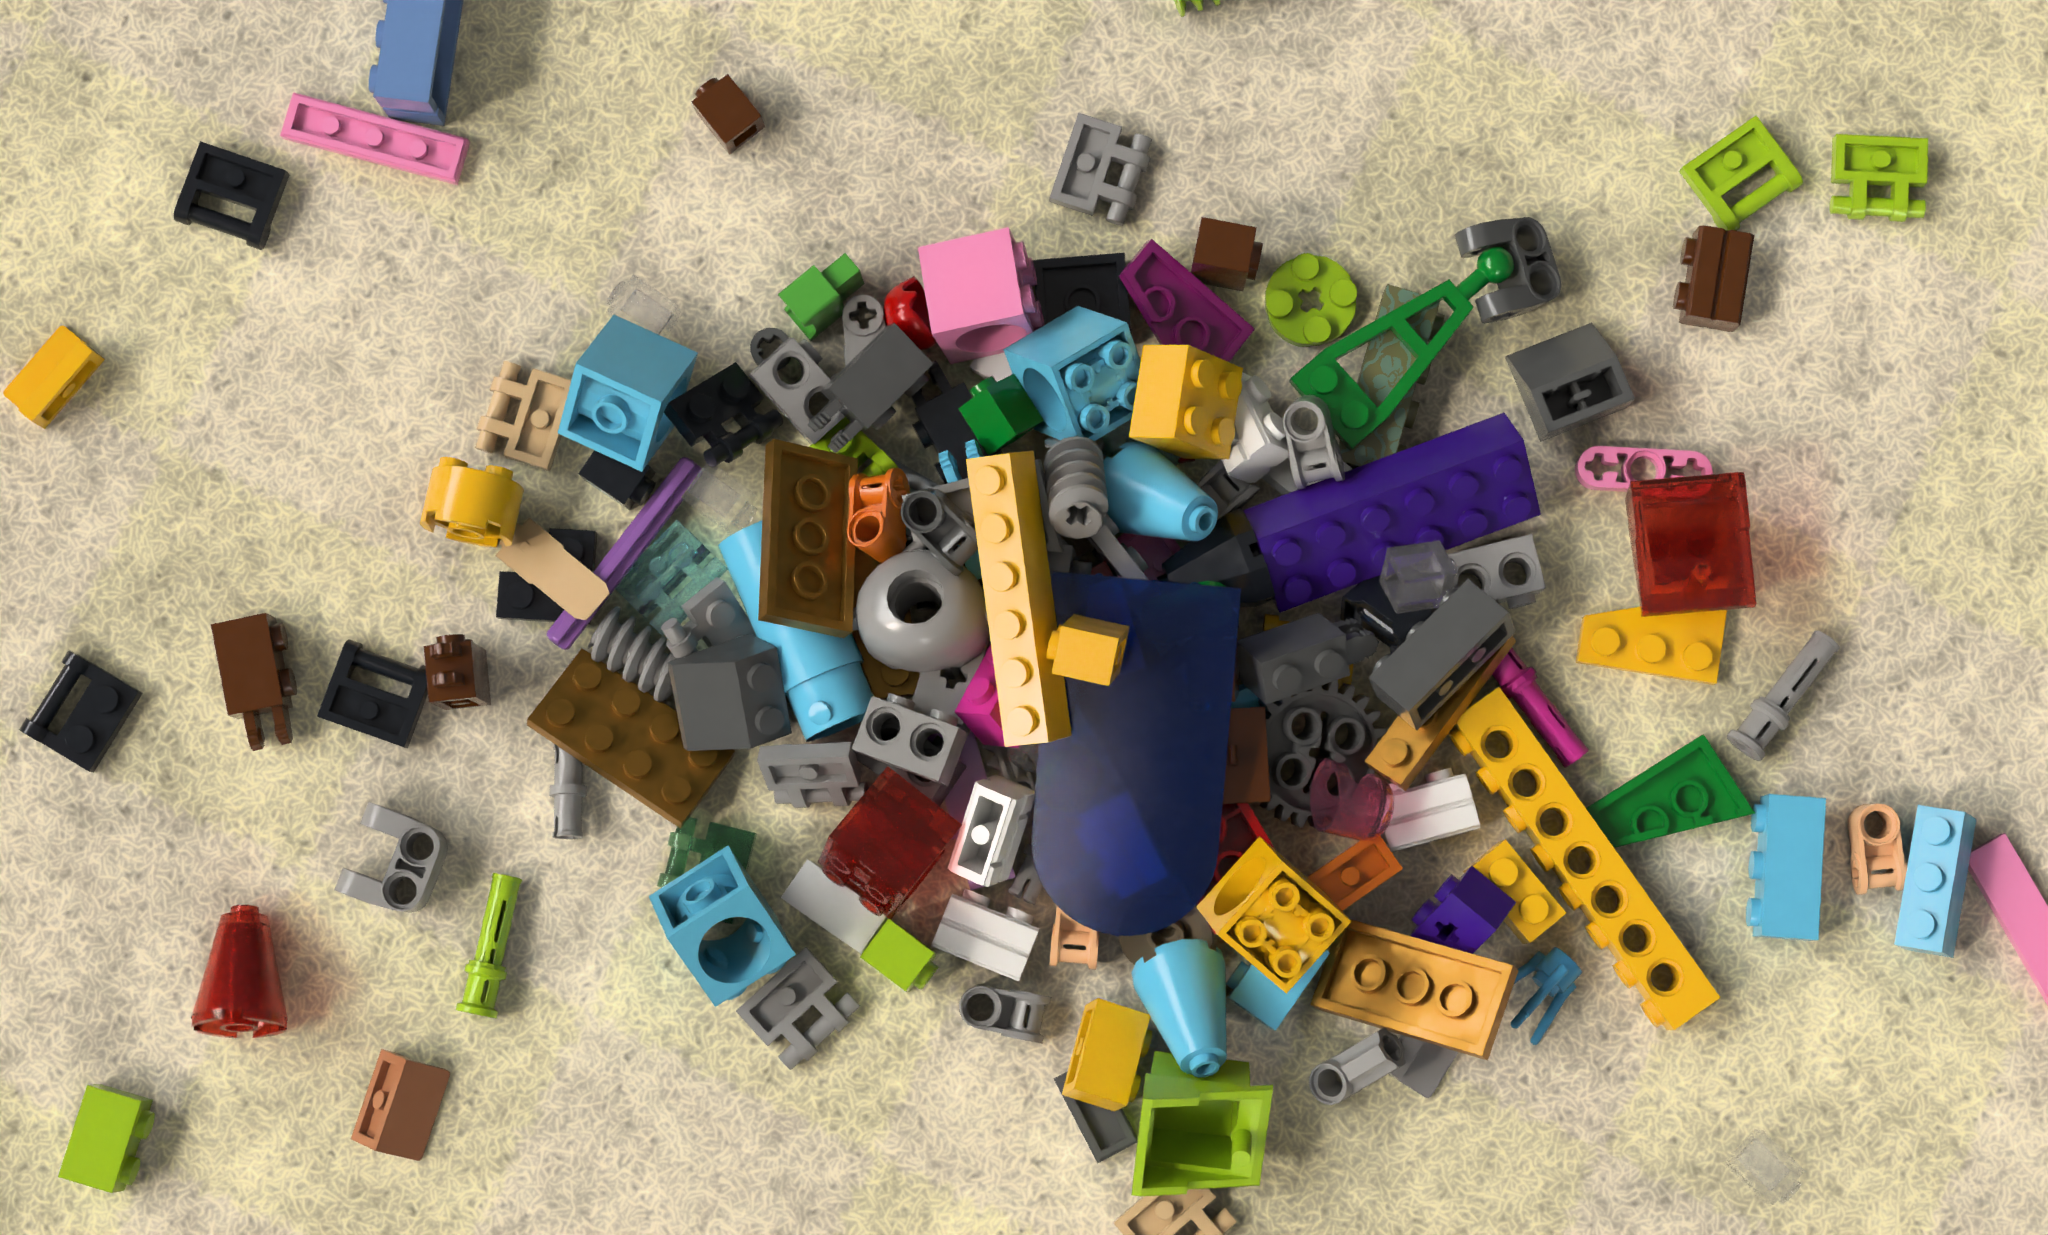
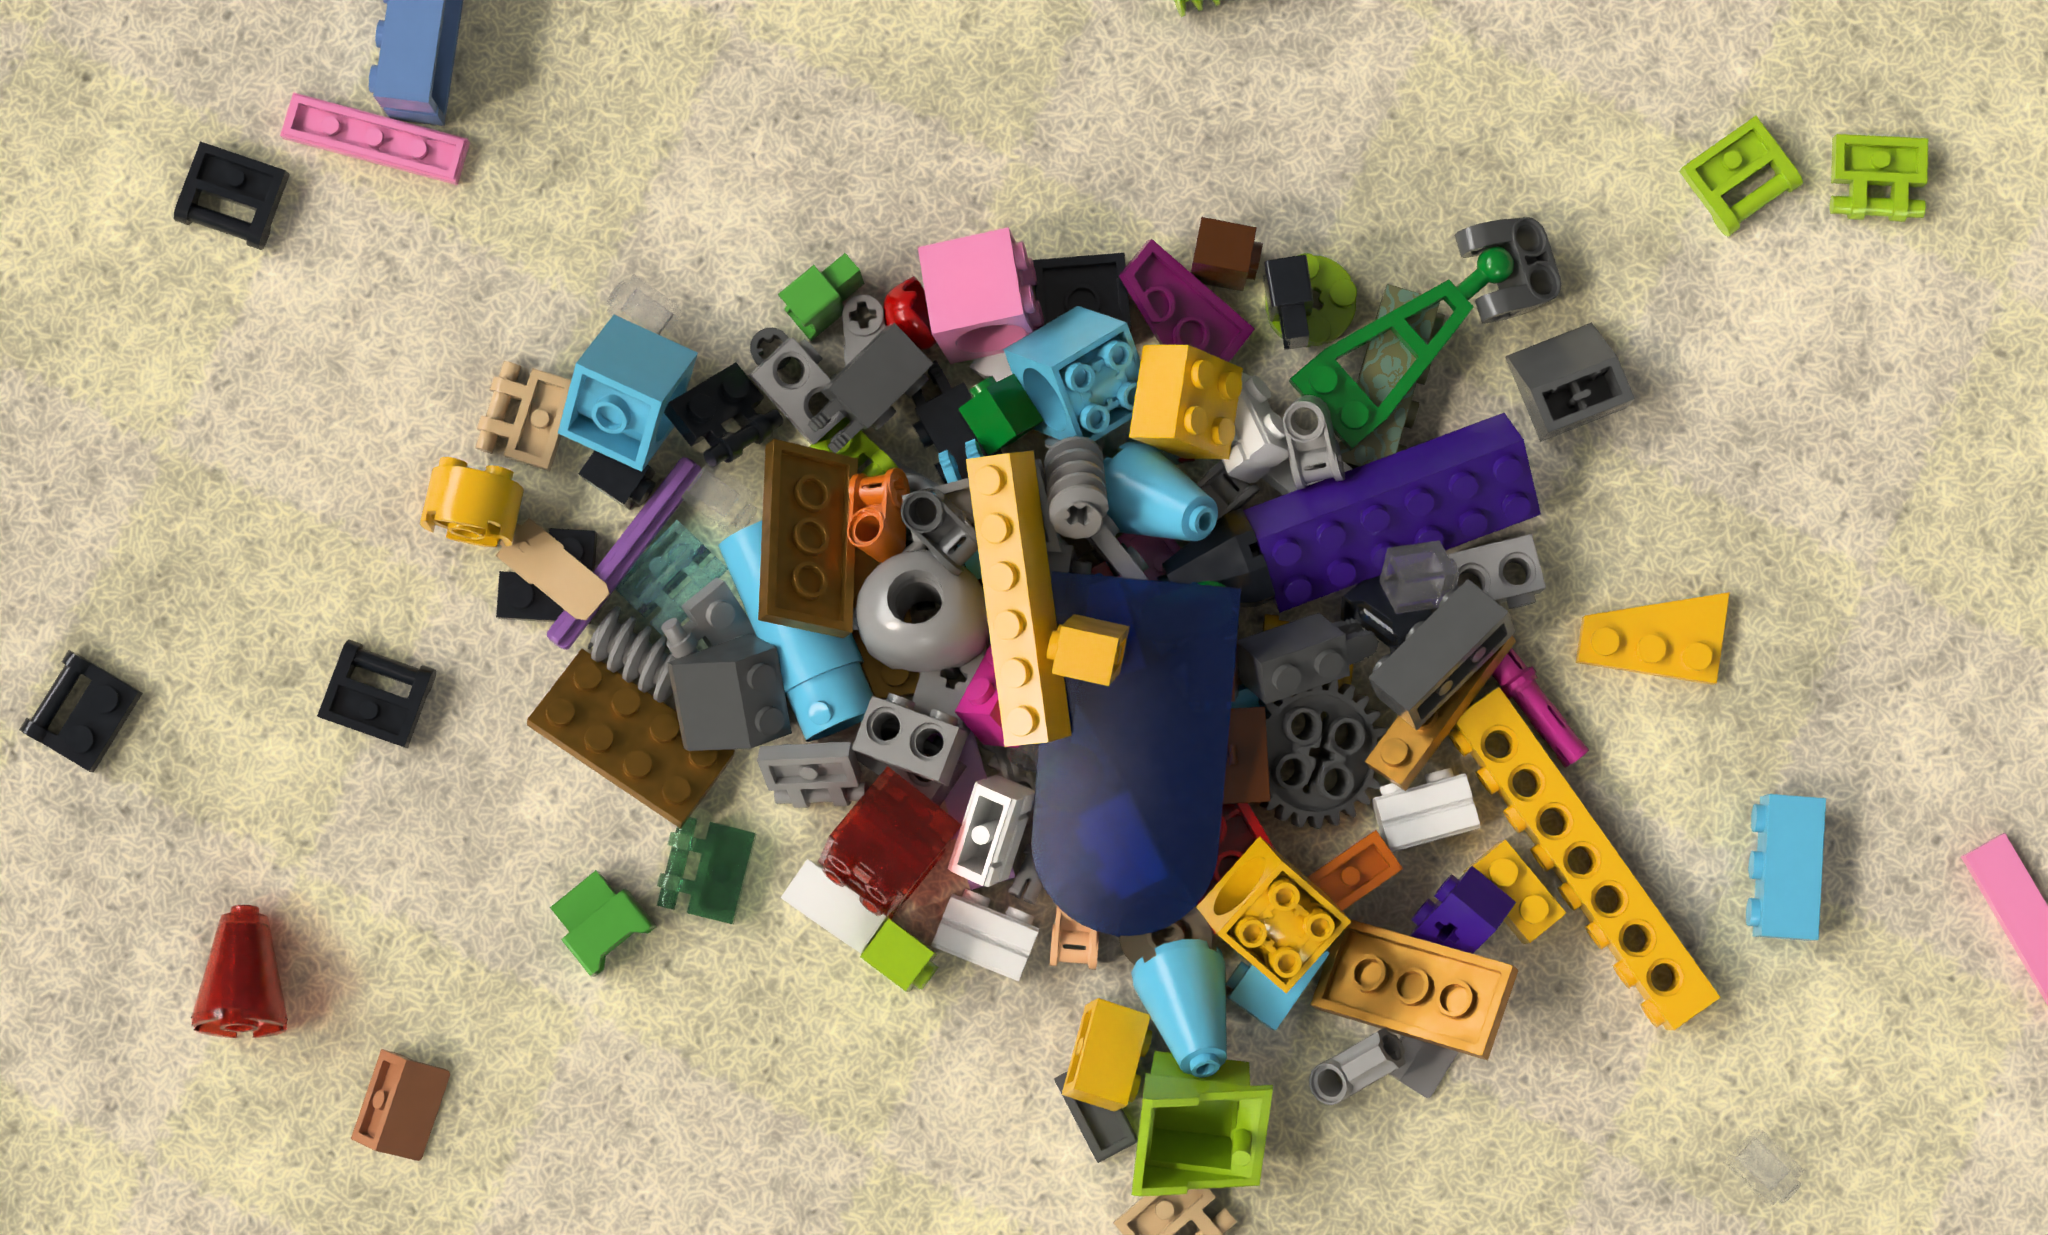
yellow panel [3,325,105,429] -> none
lime brick [58,1084,155,1193] -> none
reddish brown hinge [211,613,297,751] -> none
light grey piece [334,802,448,913] -> none
reddish brown hinge [424,634,491,710] -> none
lime pin [456,873,522,1019] -> none
light grey pin [549,744,587,839] -> none
medium azure brick [649,845,796,1007] -> none
reddish brown brick [691,74,765,155] -> none
light grey plate [736,947,860,1070] -> none
light grey piece [959,986,1052,1044] -> none
light grey plate [1049,113,1152,226] -> none
clear pink helmet [1310,758,1395,841] -> none
dark azure plant [1511,947,1582,1045] -> none
bright pink beam [1575,446,1713,495] -> none
green wing [1586,734,1755,848] -> none
clear red piece [1625,472,1757,617] -> none
reddish brown brick [1673,225,1754,332] -> none
light grey pin [1727,630,1840,761] -> none
light nougat piece [1847,803,1907,895] -> none
medium azure brick [1894,805,1976,958] -> none
none -> bright green piece [550,870,657,977]
none -> black piece [1263,255,1314,350]

